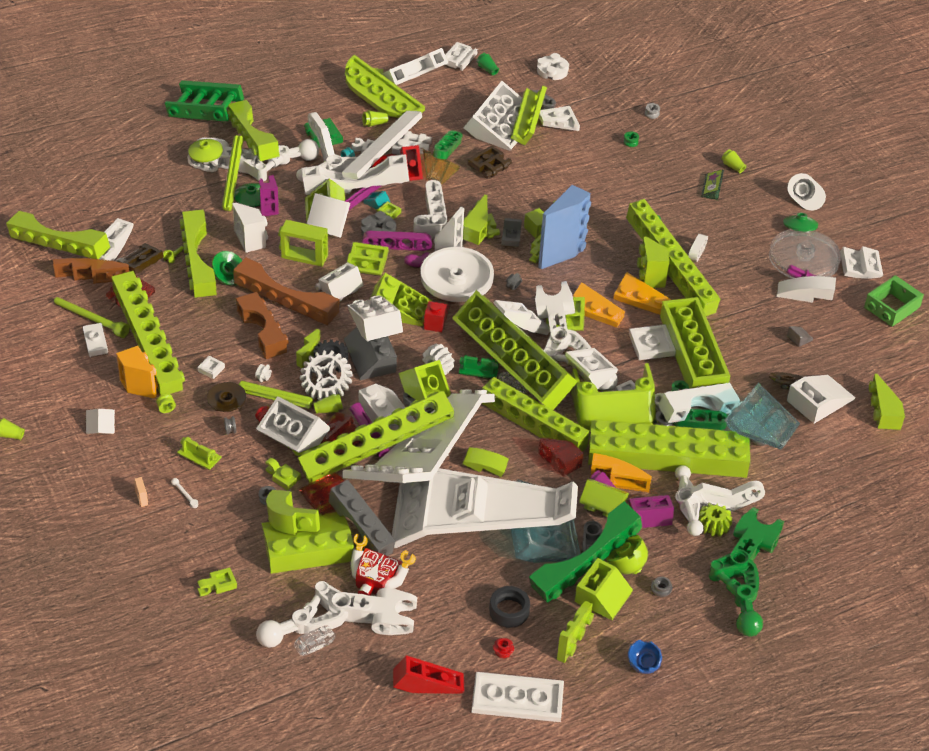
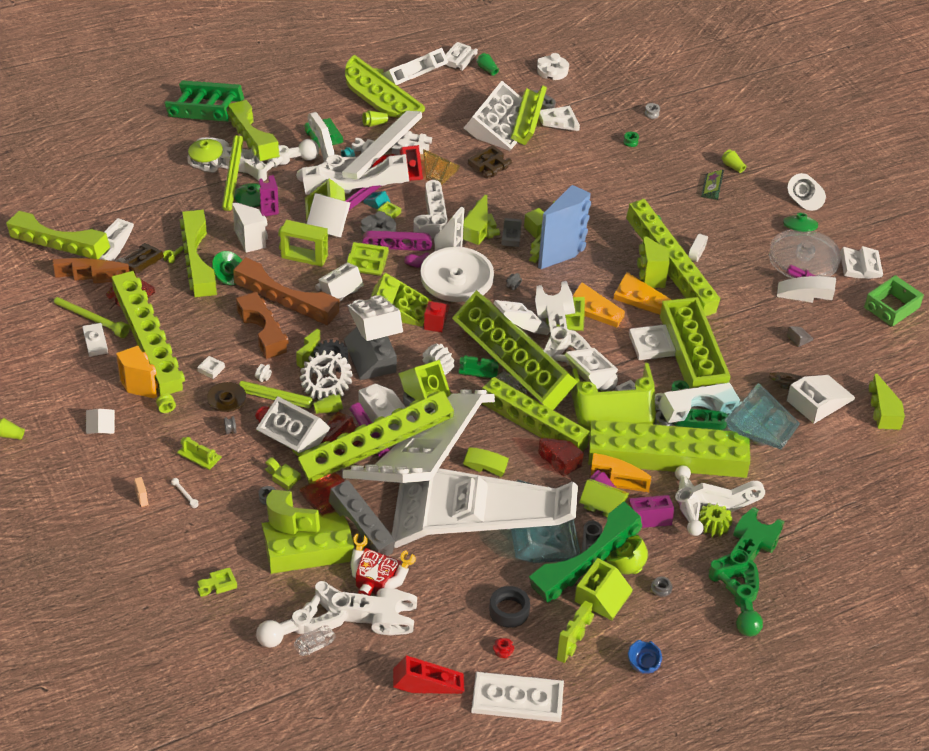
green beam [432,130,463,159] -> none

